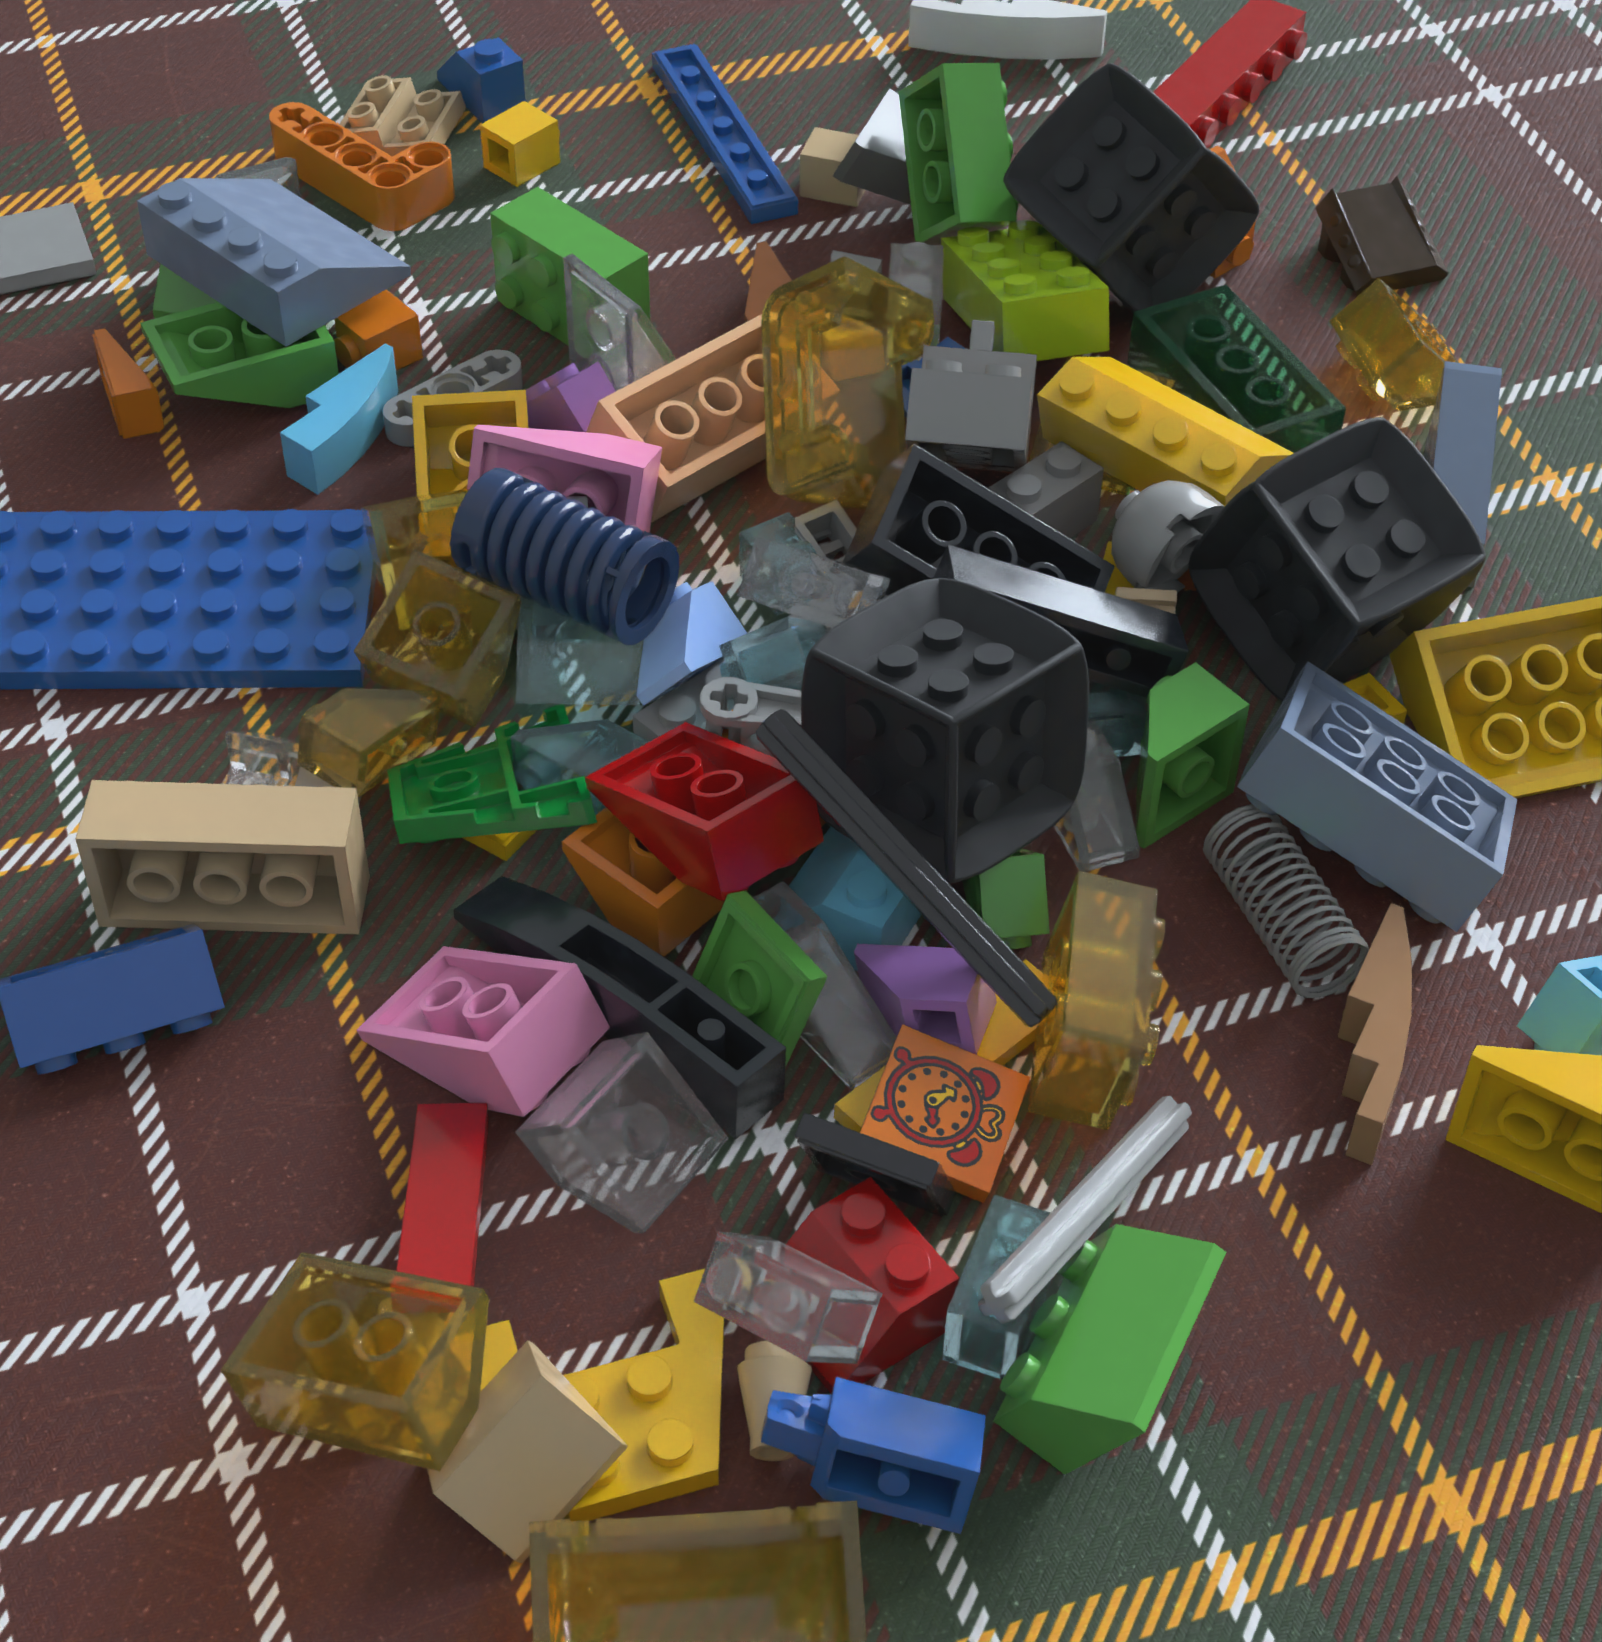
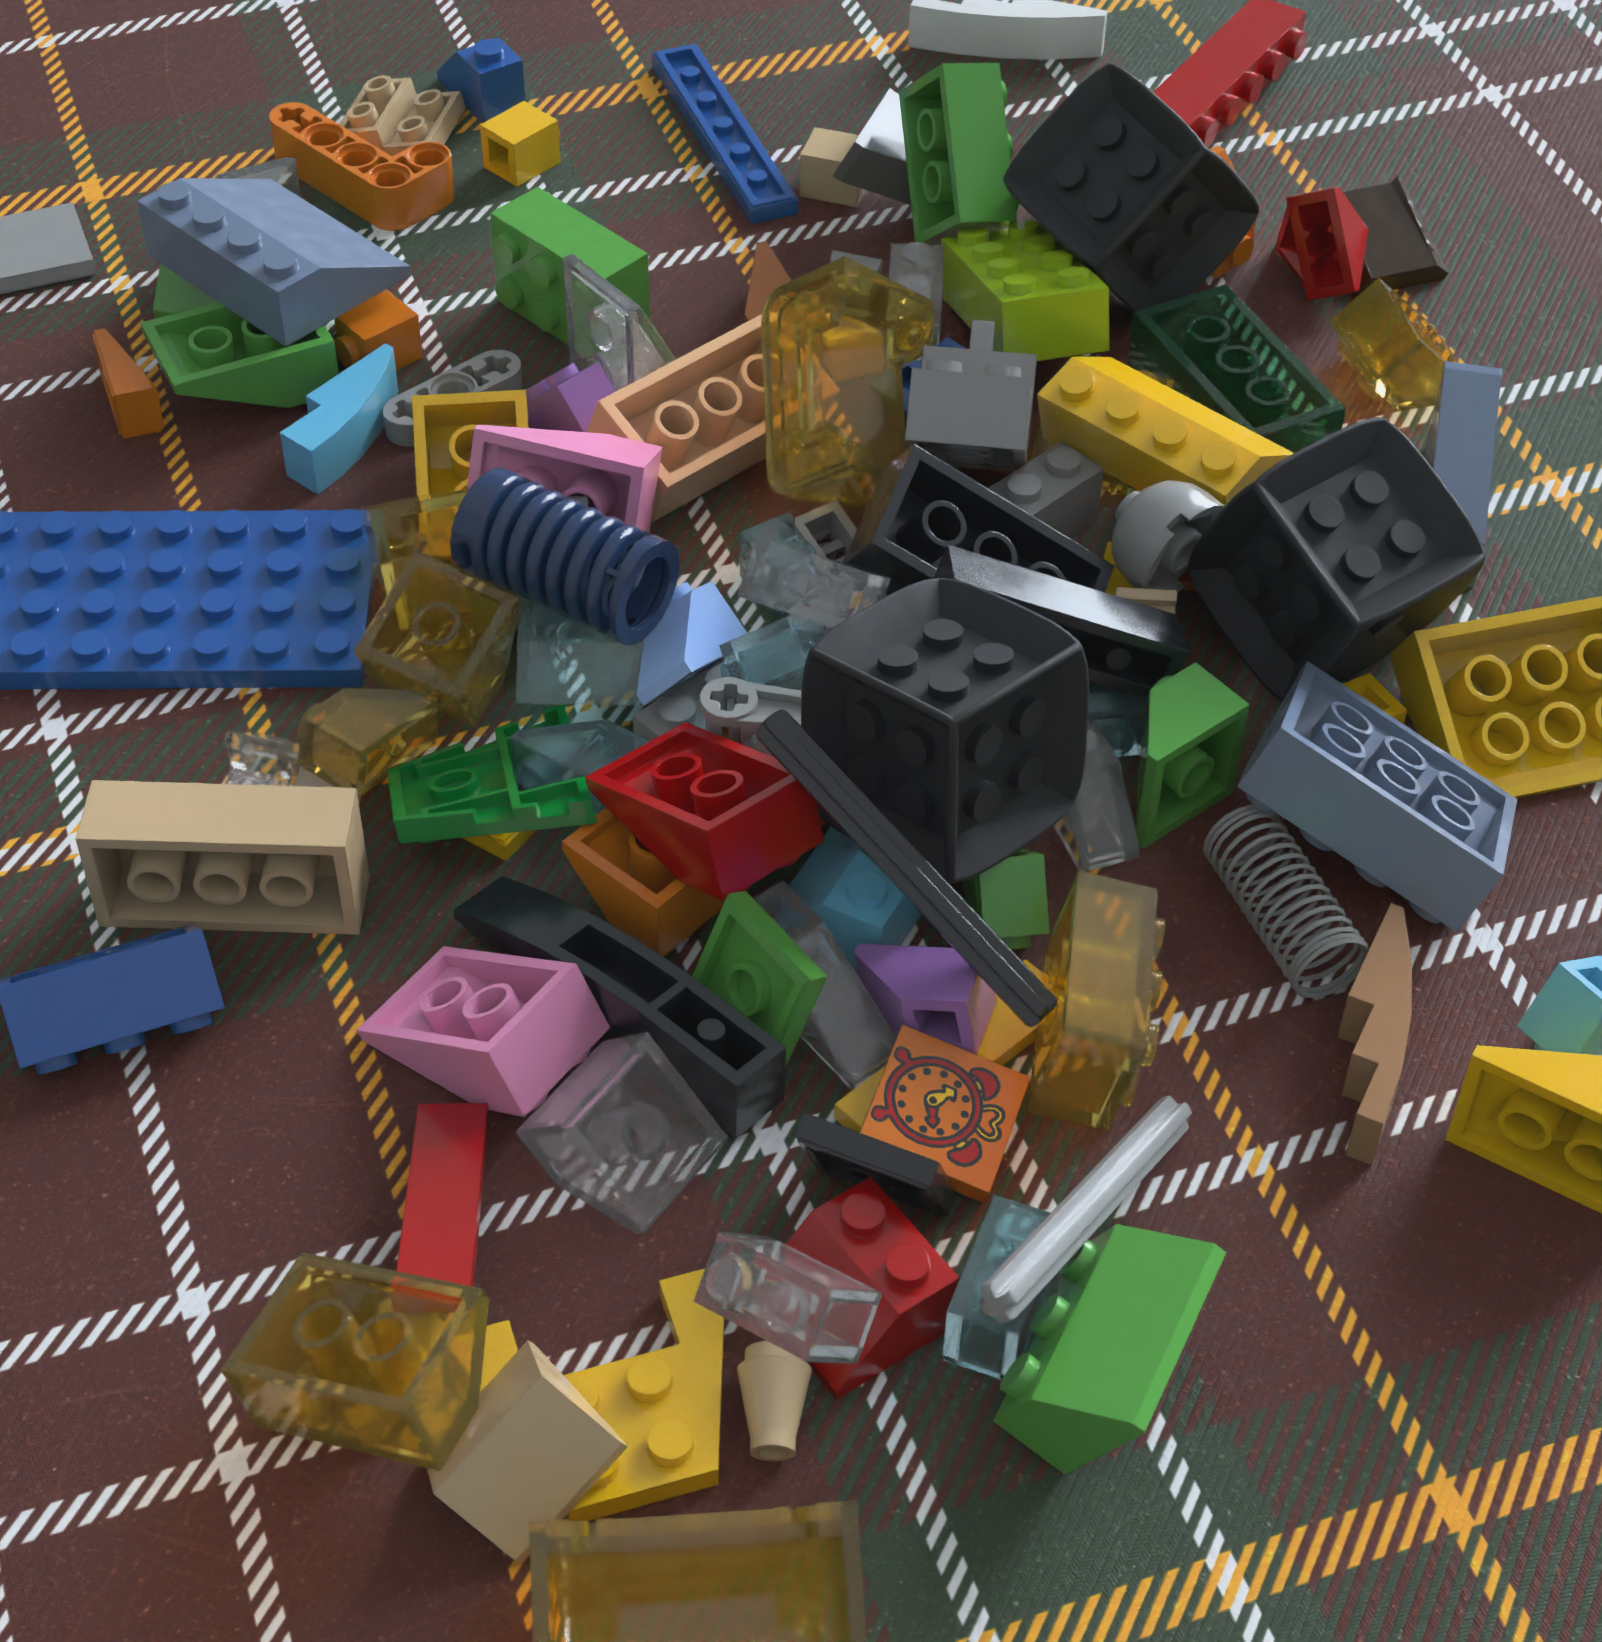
blue hinge [761,1377,986,1534] -> none
none -> red slope [1274,186,1368,301]

